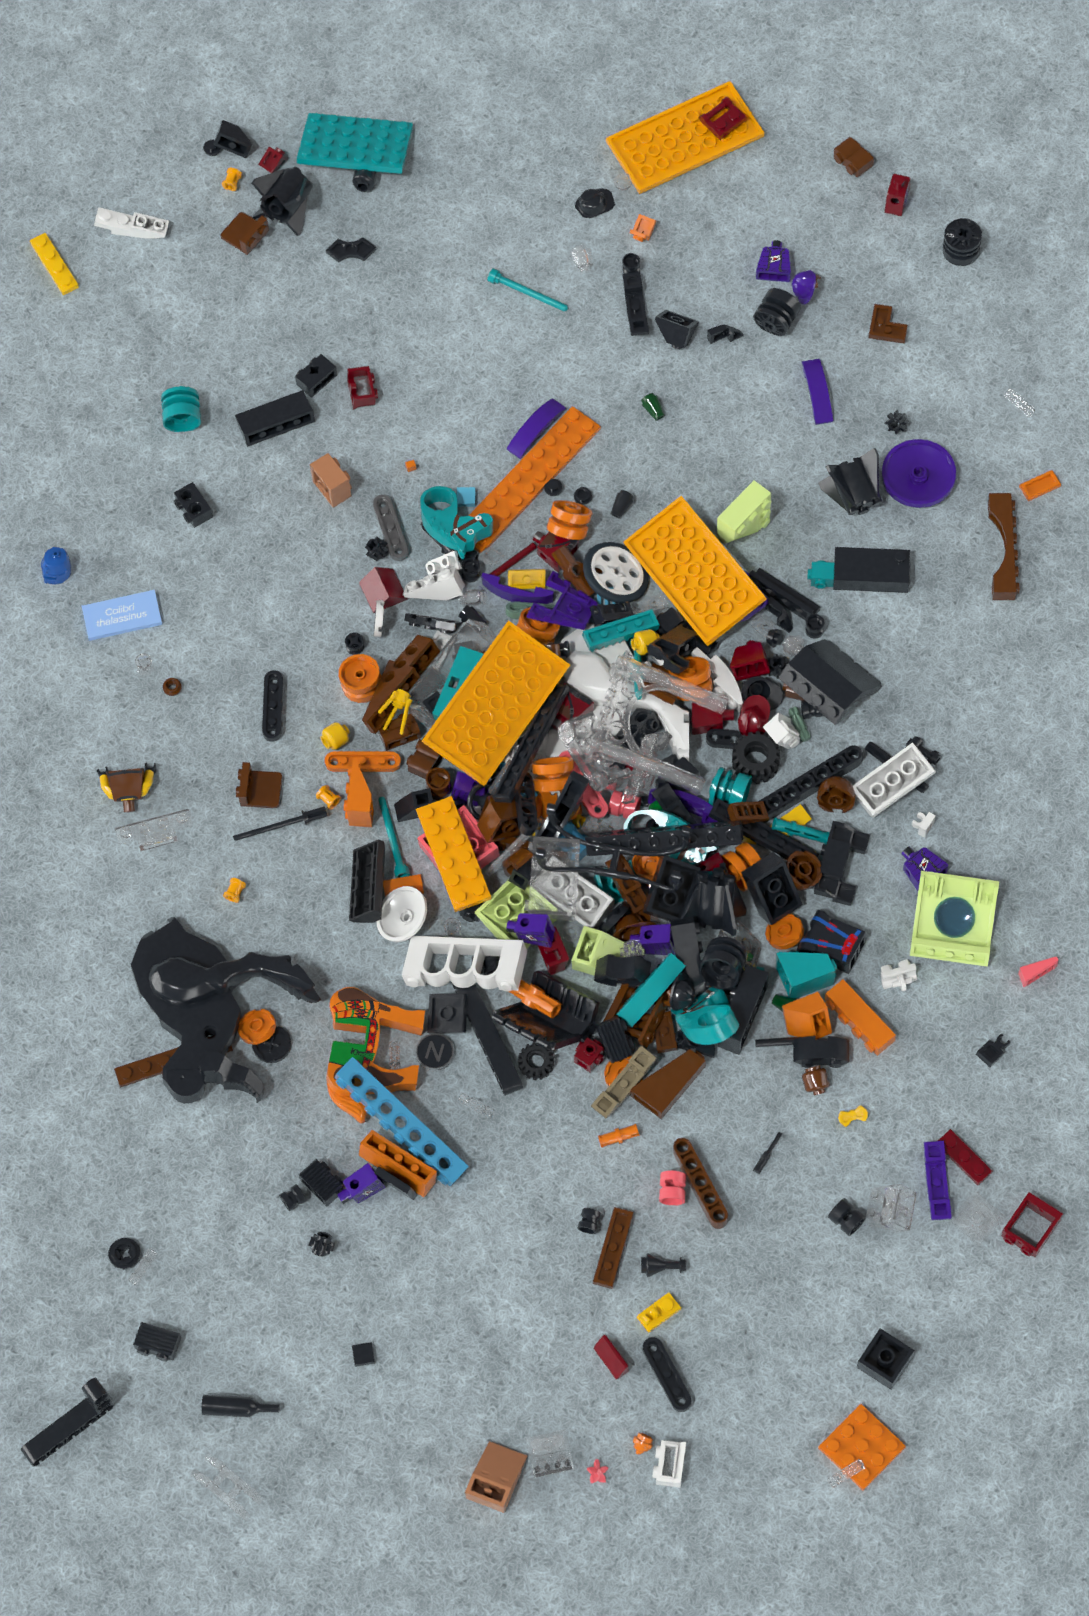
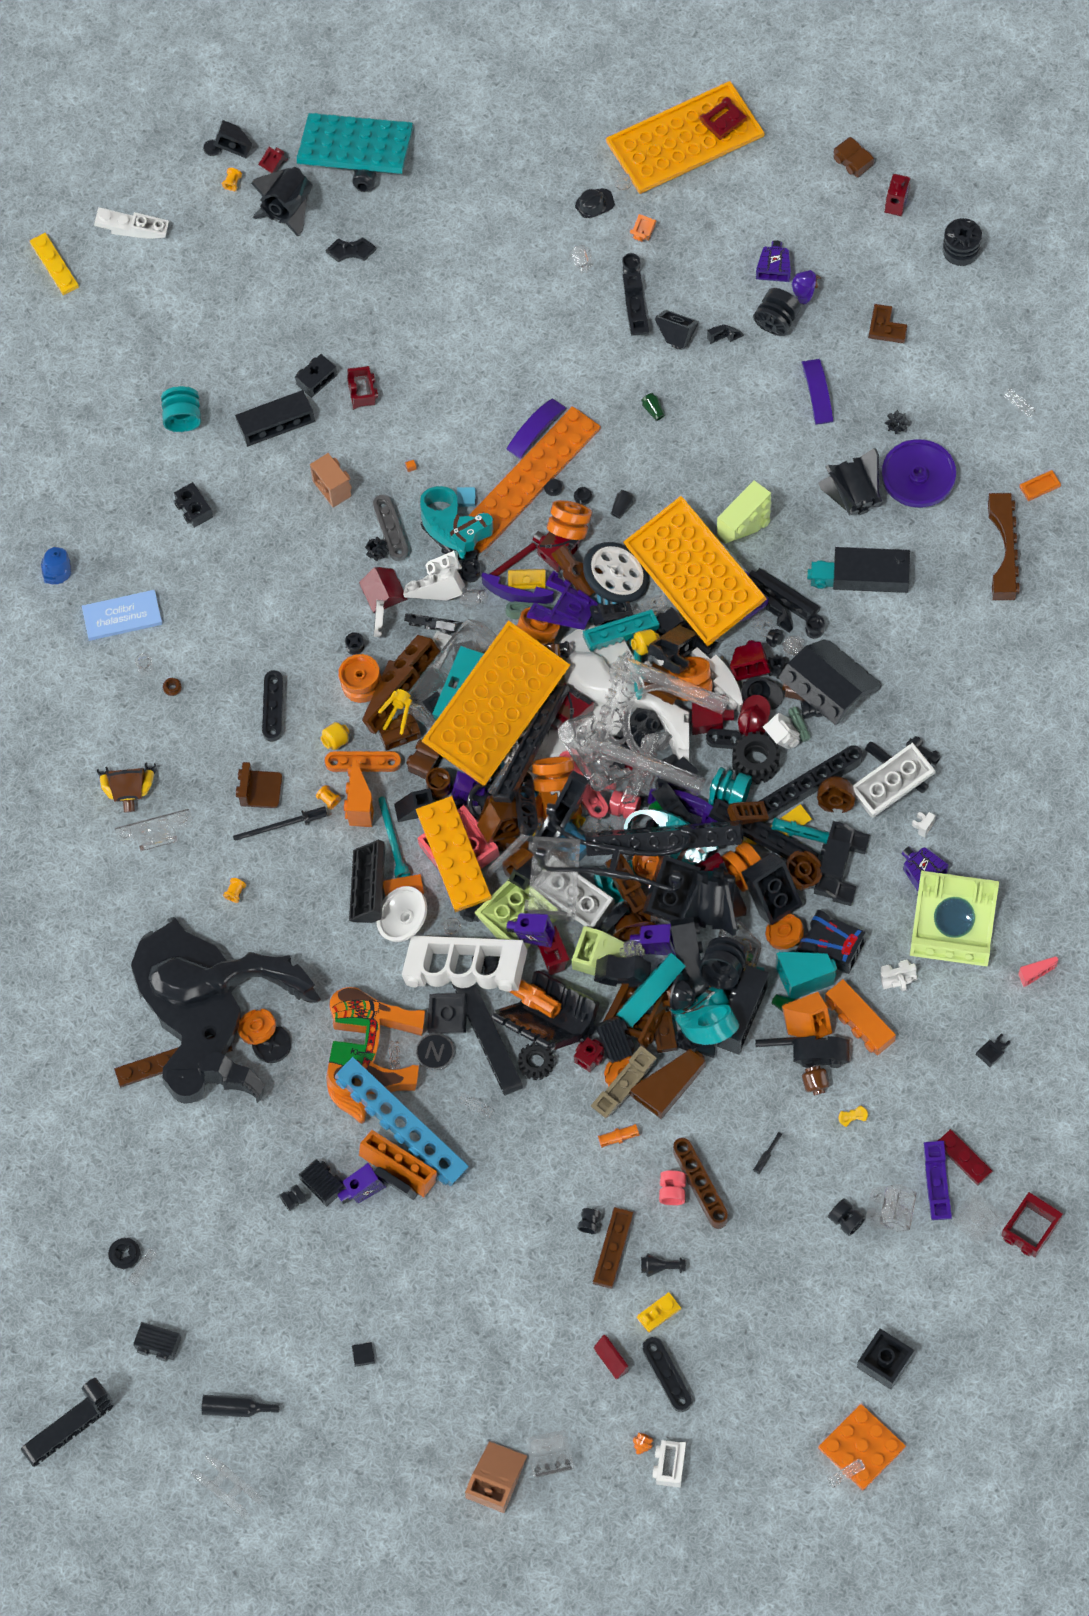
reddish brown bracket [220,212,269,255] -> none
black gear [308,1232,335,1257] -> none
black cone [458,605,487,631] -> none
teal piece [487,268,568,311] -> none
coral plant [586,1459,608,1483] -> none

